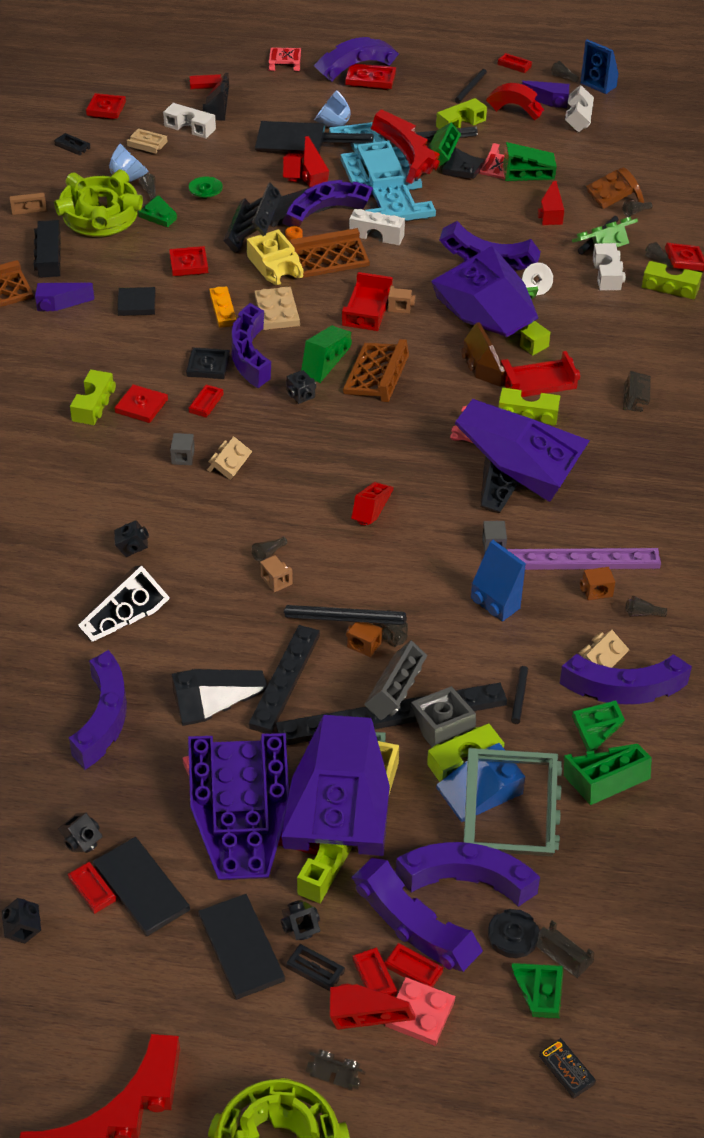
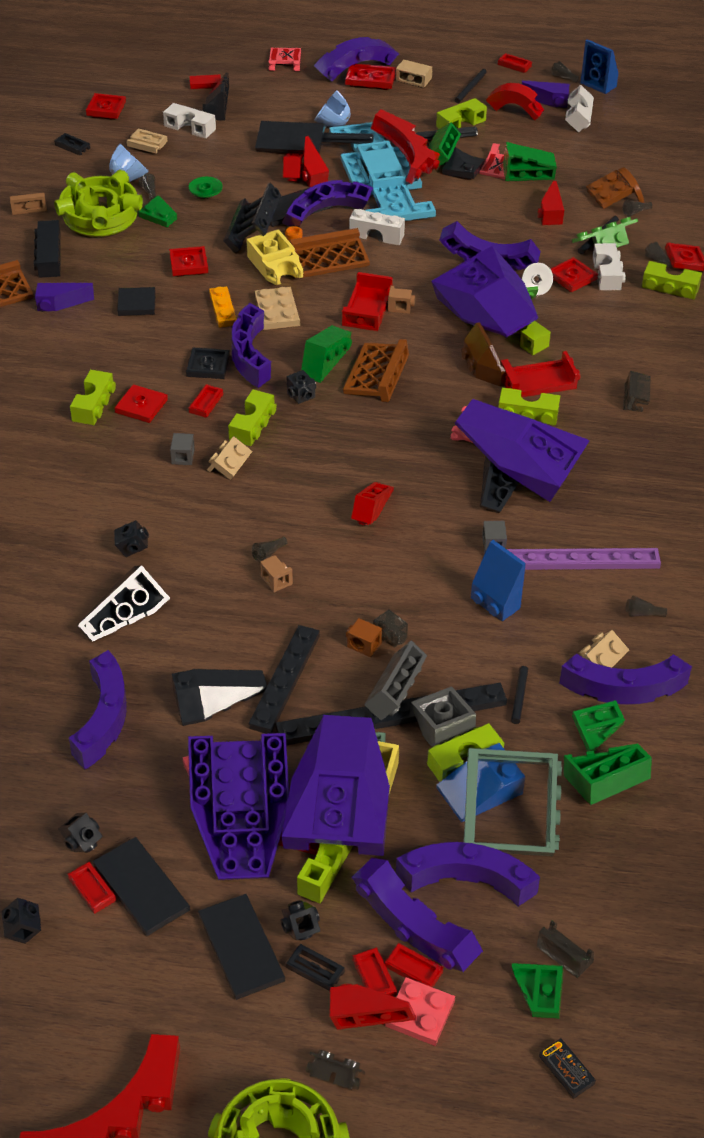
black axle [284,605,407,625] -> none
black tile [488,909,540,958] -> none
dark orange brick [580,567,615,600] -> none
none -> lime arch [228,390,277,446]
none -> tan brick [396,59,432,88]
none -> red plate [551,257,598,292]

